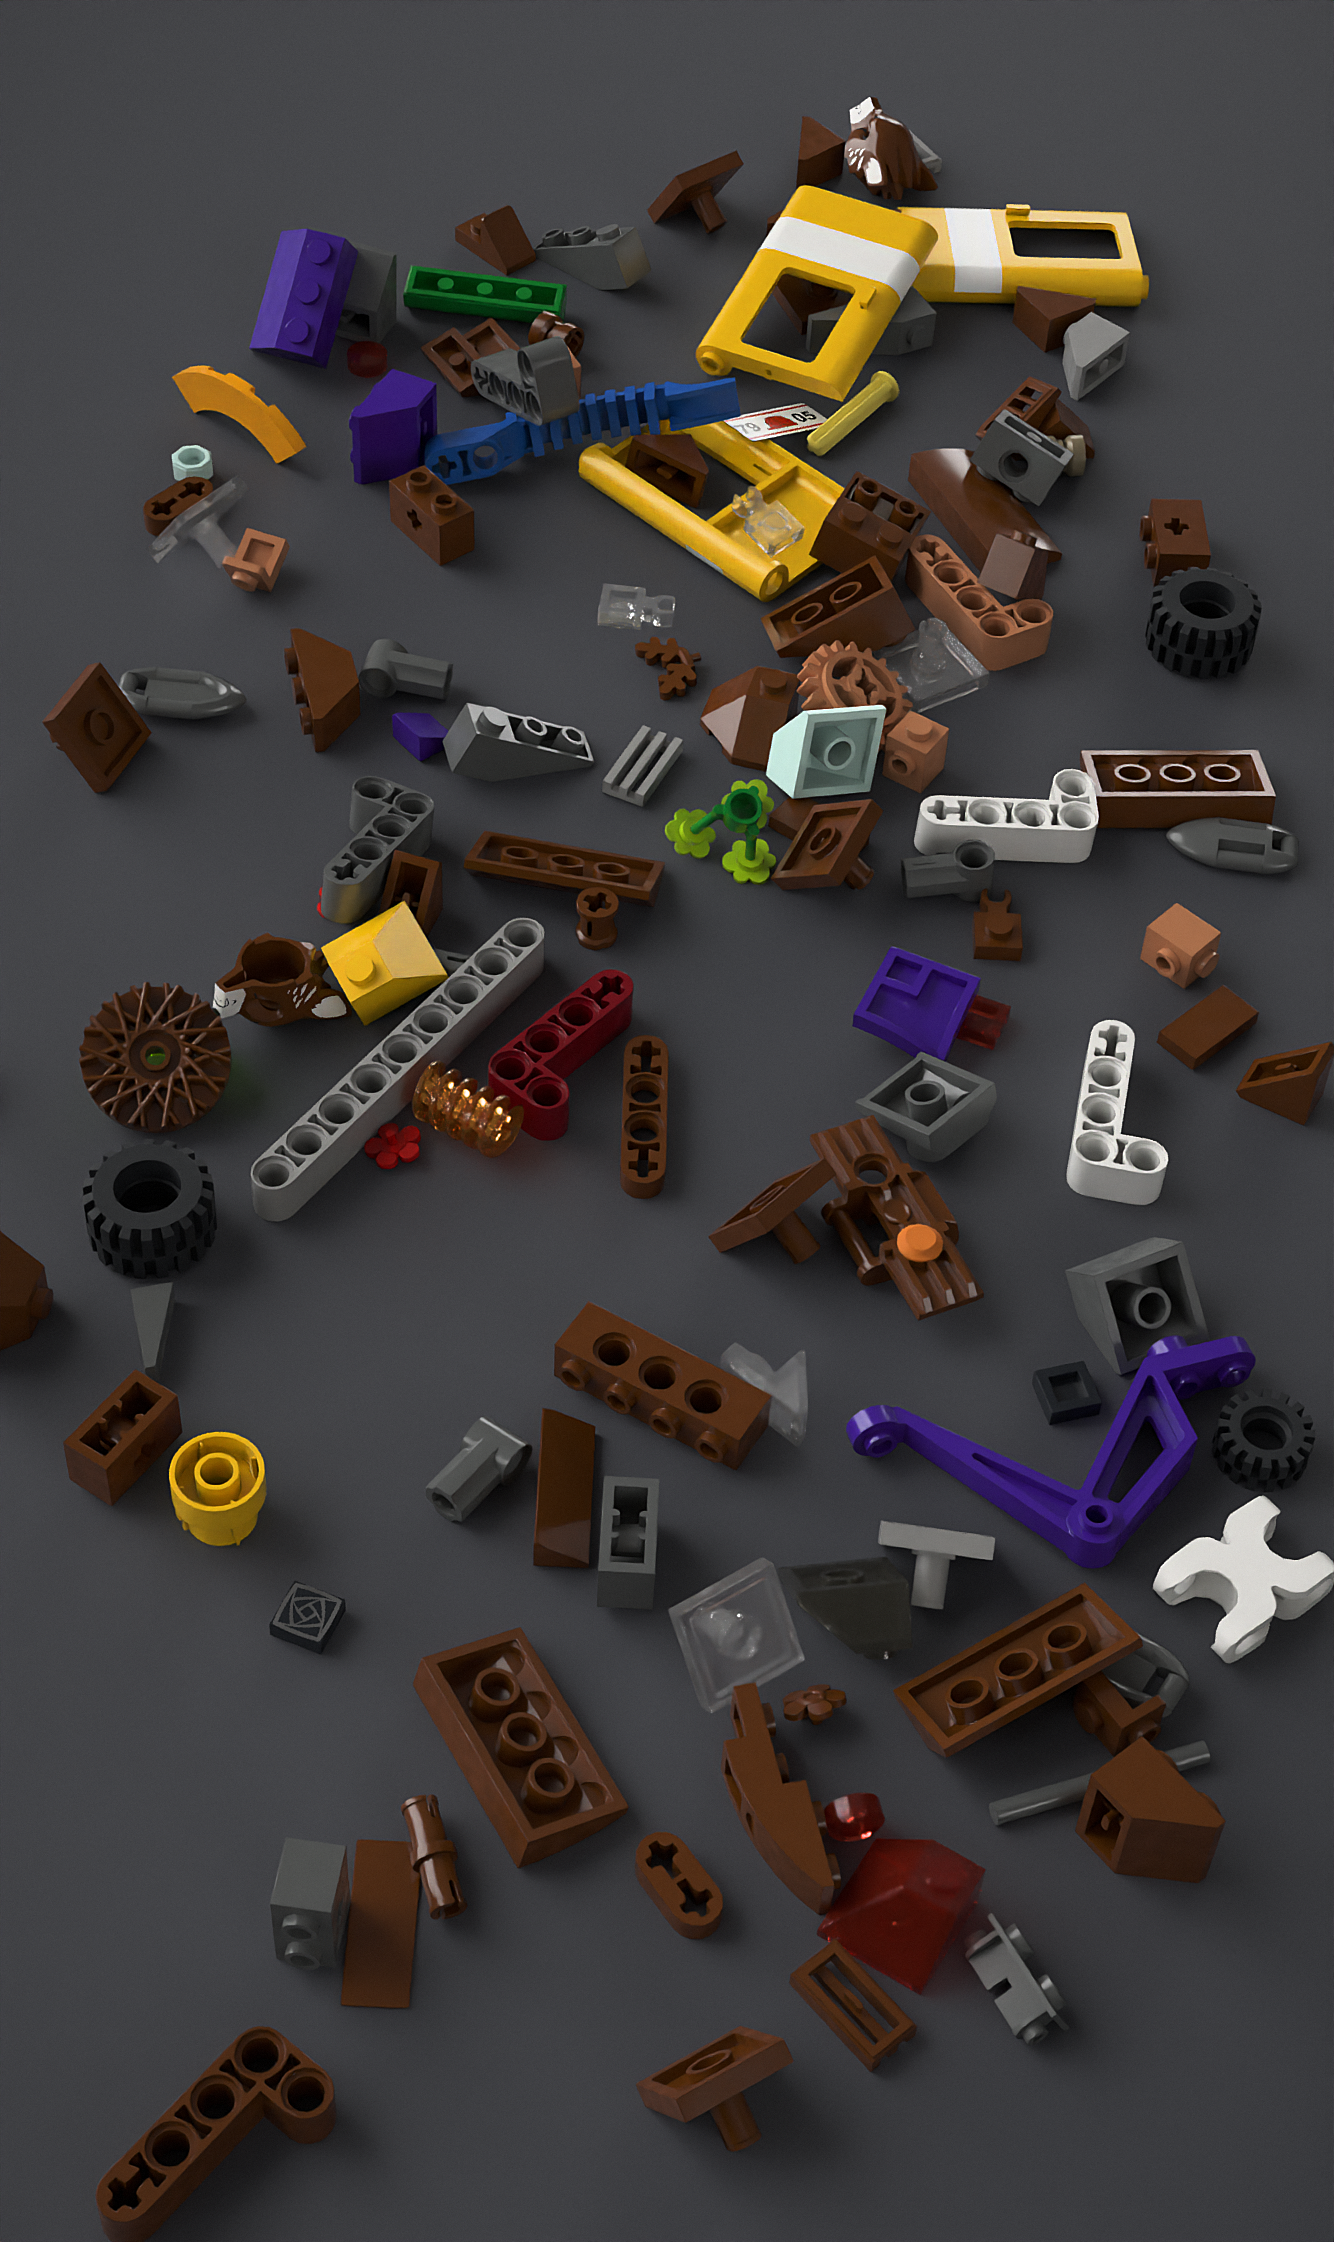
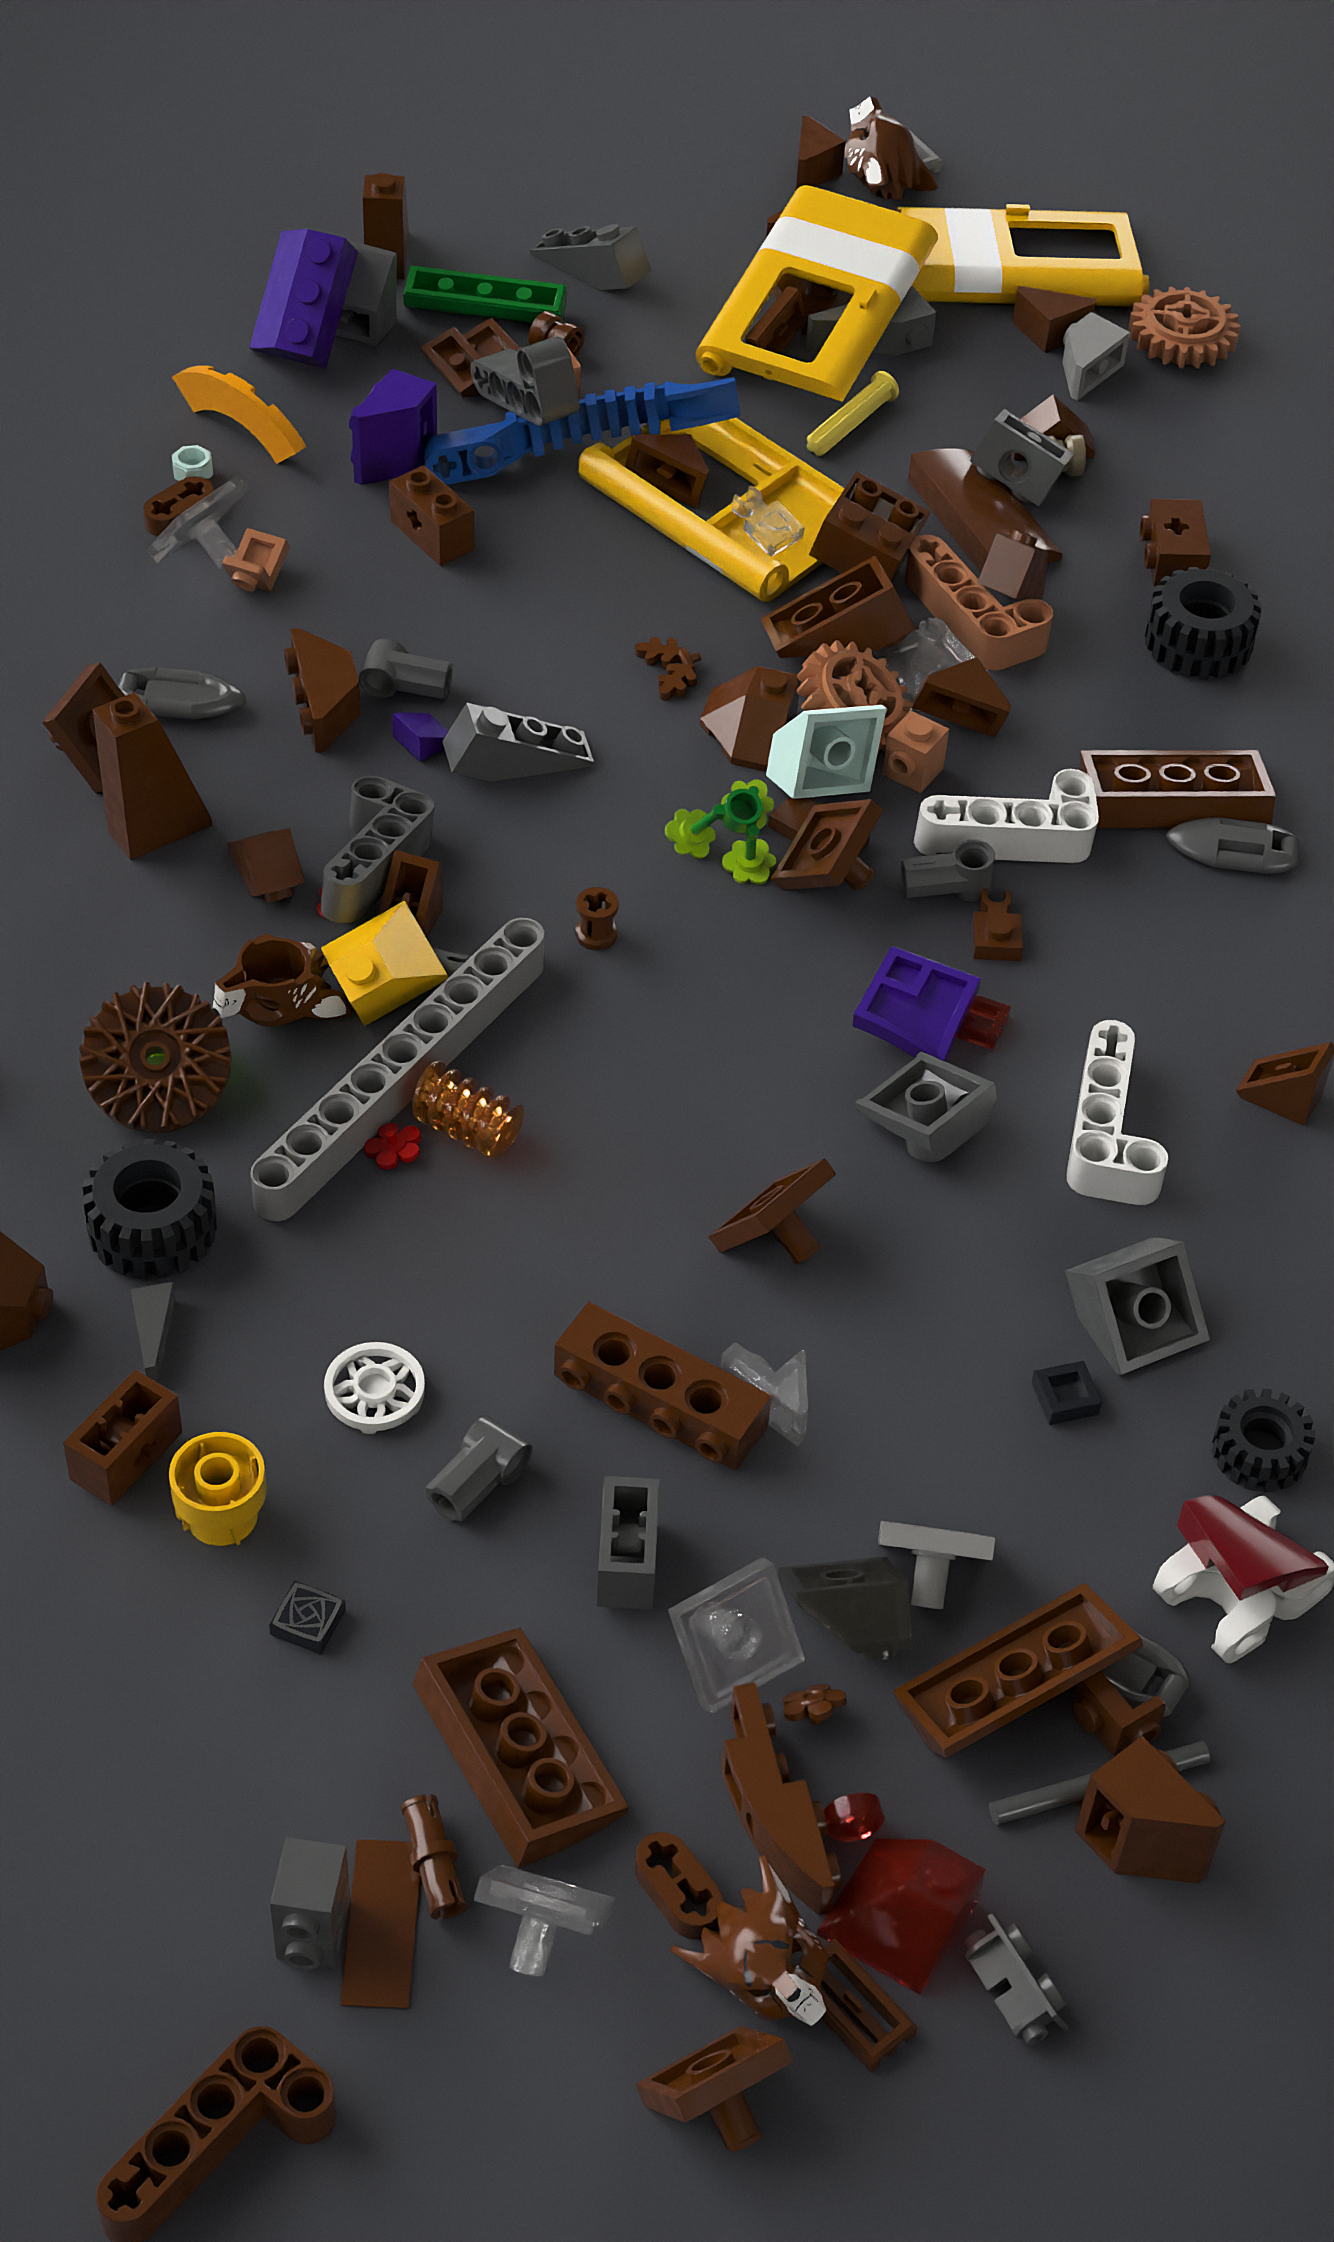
clear red tile [347,341,388,378] -> none
reddish brown slope [455,205,536,276] -> none
reddish brown slope [464,831,665,907] -> none
dark red beam [488,969,634,1141] -> none
reddish brown slope [533,1408,596,1568] -> none
clear plate [598,583,675,630] -> none
light grey tile [602,725,683,807] -> none
reddish brown beam [620,1035,669,1199] -> none
reddish brown tile [647,150,744,235] -> none
white sticker [723,403,827,442] -> none
reddish brown piece [809,1115,984,1321] -> none
dark purple piece [846,1335,1256,1569] -> none
reddish brown slope [975,376,1062,461] -> none
nougat brick [1140,903,1222,989] -> none
reddish brown tile [1157,985,1259,1070] -> none
none -> reddish brown slope [92,692,212,860]
none -> reddish brown slope [227,828,305,902]
none -> white wheel [324,1342,425,1434]
none -> reddish brown slope [362,173,409,280]
none -> clear tile [474,1864,615,1977]
none -> reddish brown piece [670,1855,828,2026]
none -> reddish brown tile [745,286,808,354]
none -> reddish brown slope [912,657,1011,738]
none -> nougat gear [1128,287,1240,369]
none -> dark red slope [1177,1496,1329,1601]

